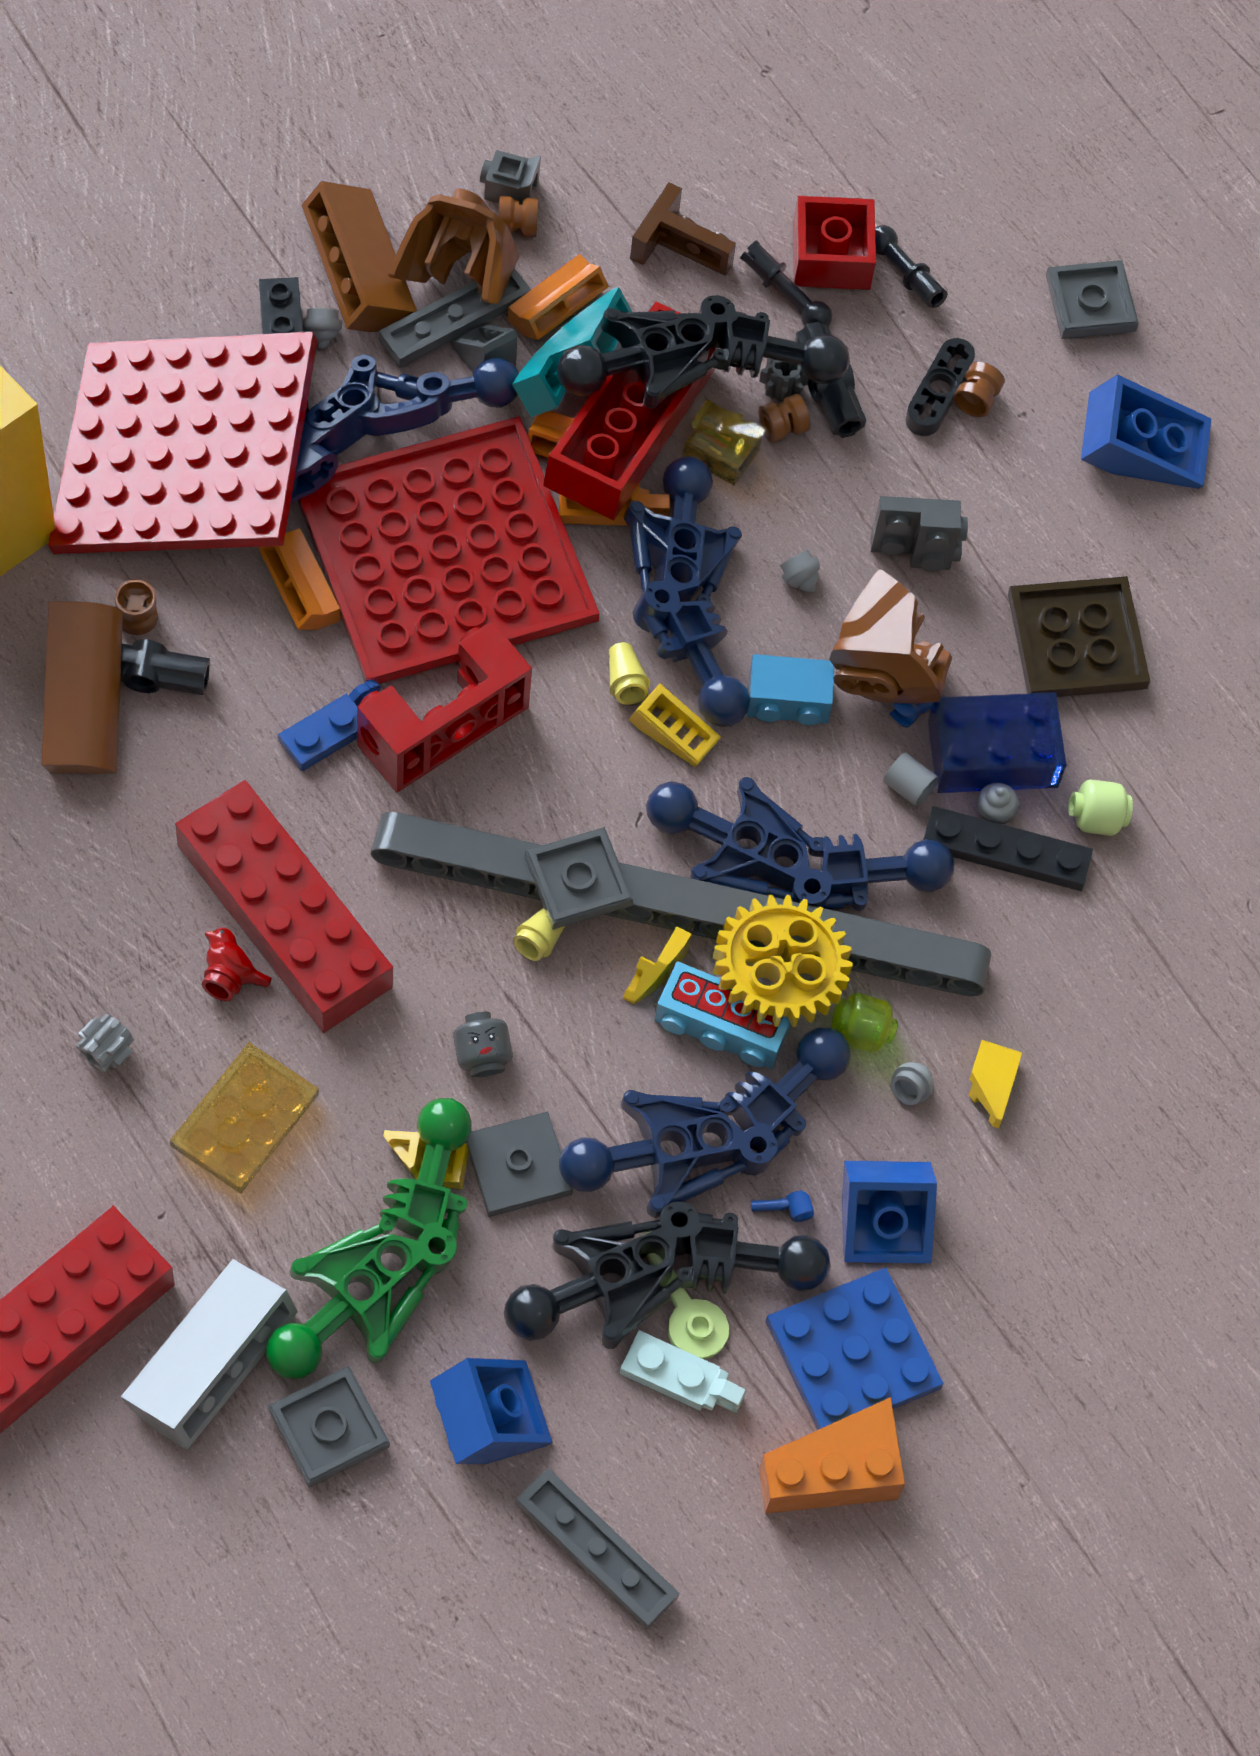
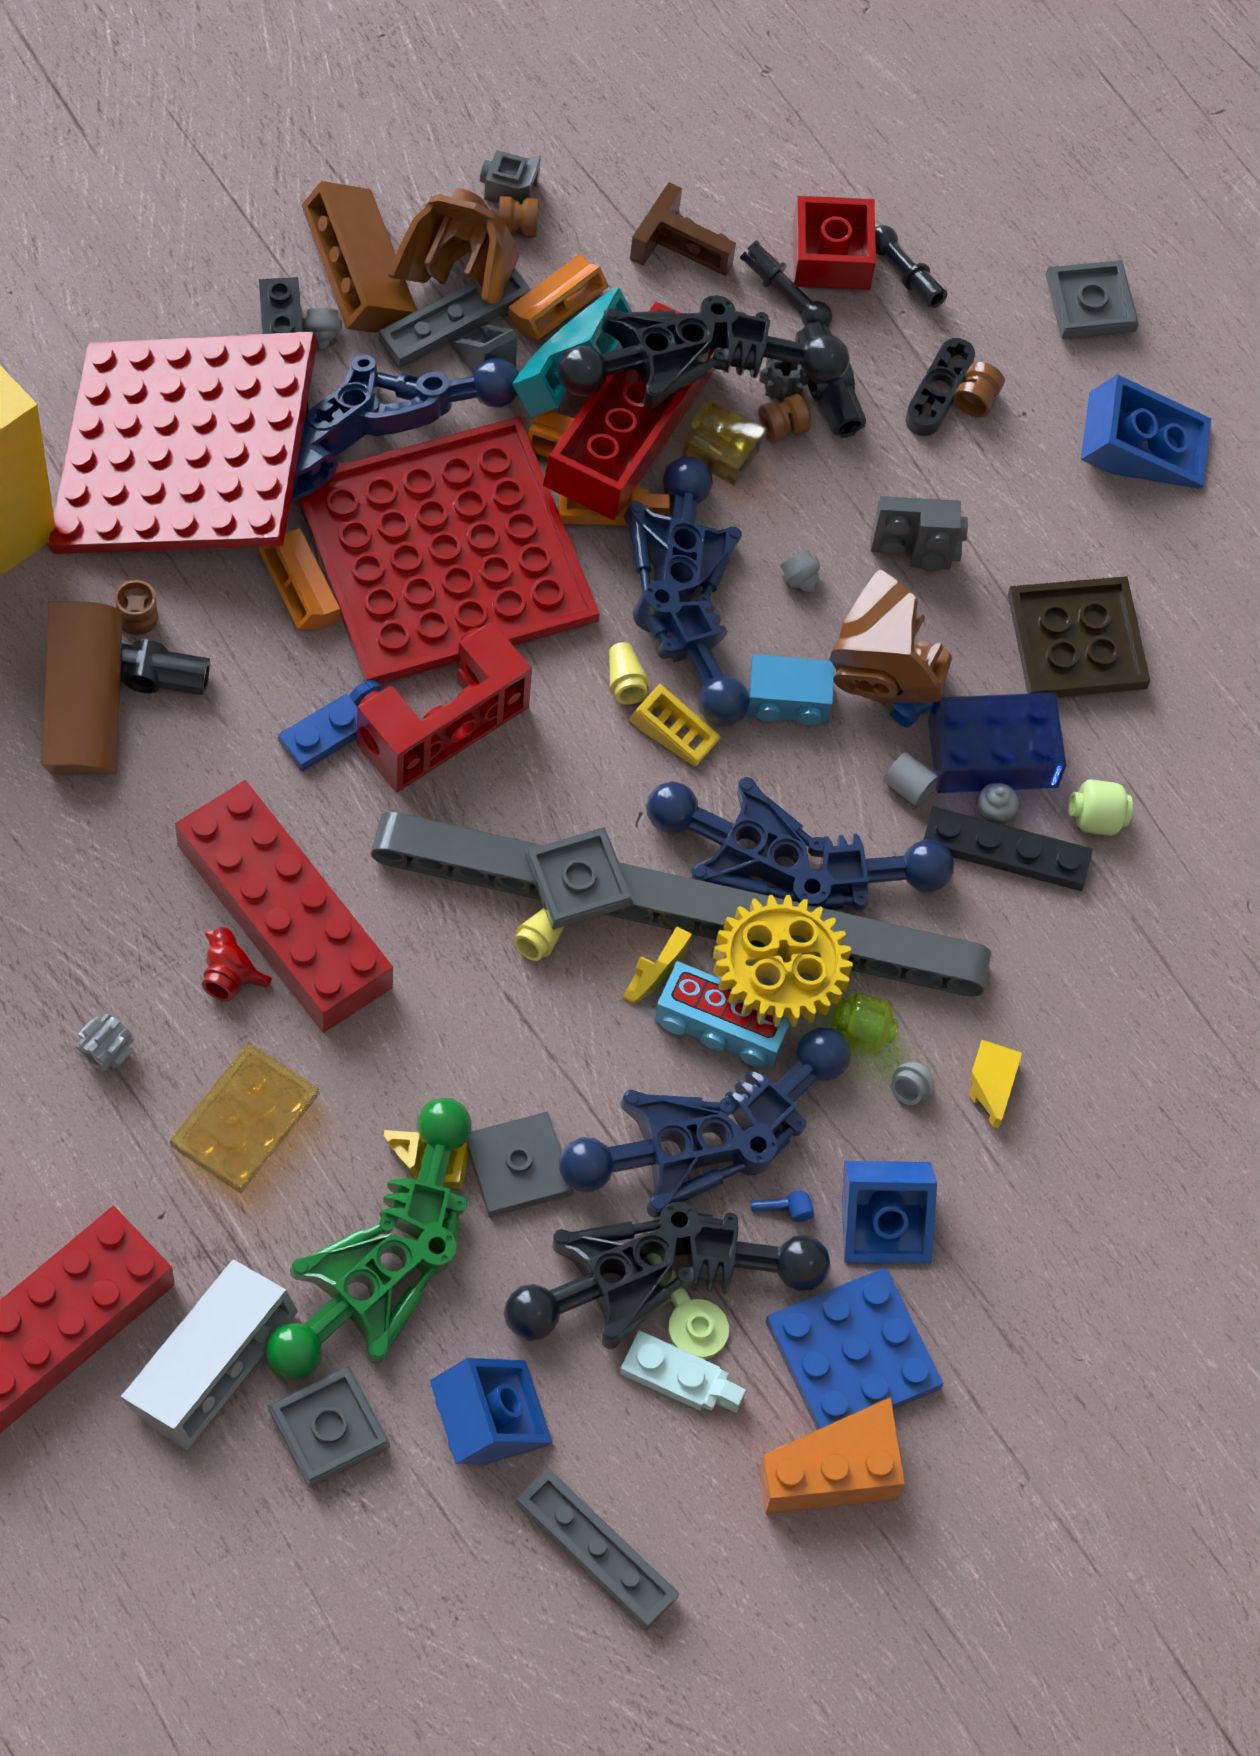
dark grey head [453,1011,513,1077] -> none

